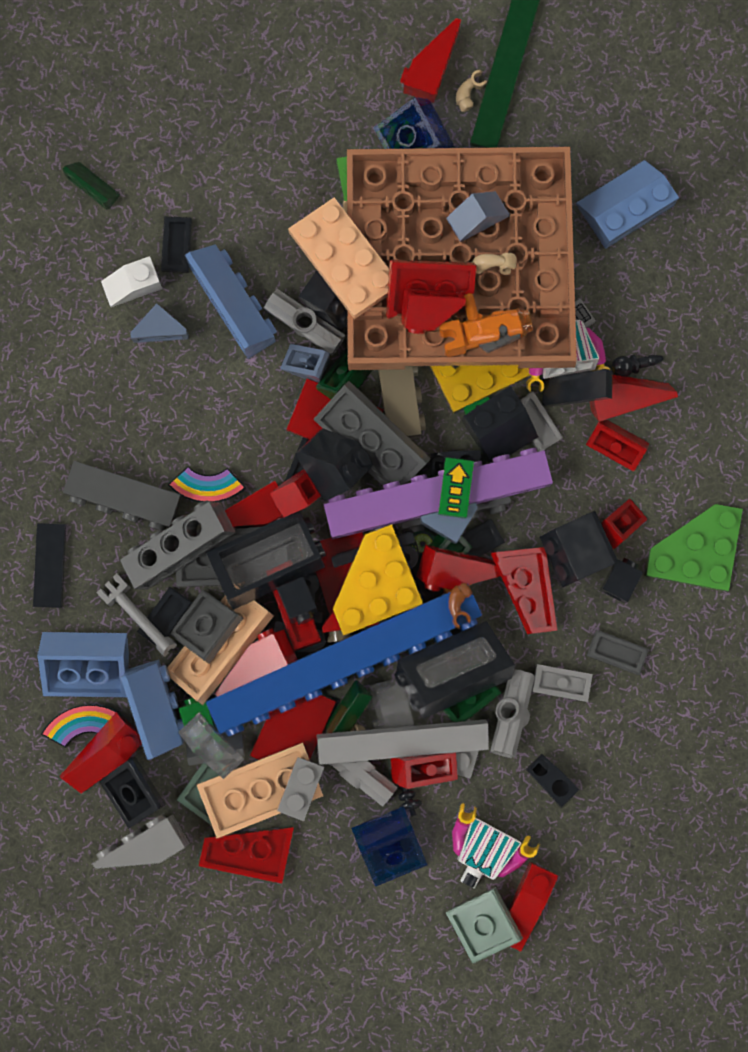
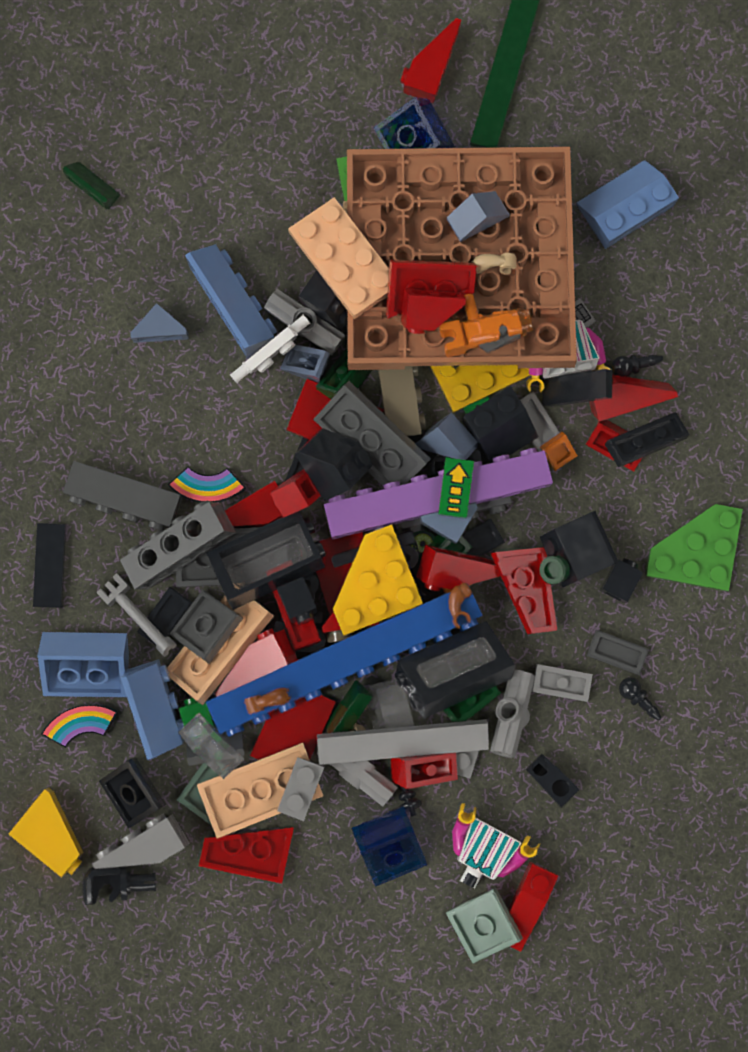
red slope [60,712,142,793] -> none
white slope [101,256,162,307] -> none
black tile [161,216,192,273] -> none
tan arm [456,70,487,112] -> none
red slope [601,498,648,549] -> none
none -> yellow slope [9,788,83,877]
none -> black piece [82,866,156,905]
none -> white plate [230,315,311,383]
none -> dark orange arm [245,687,291,714]
none -> sand blue slope [415,412,478,460]
none -> orange tile [540,432,577,471]
none -> dark green tile [540,555,569,584]
none -> black tile [605,412,690,468]
none -> black bar [619,677,661,721]

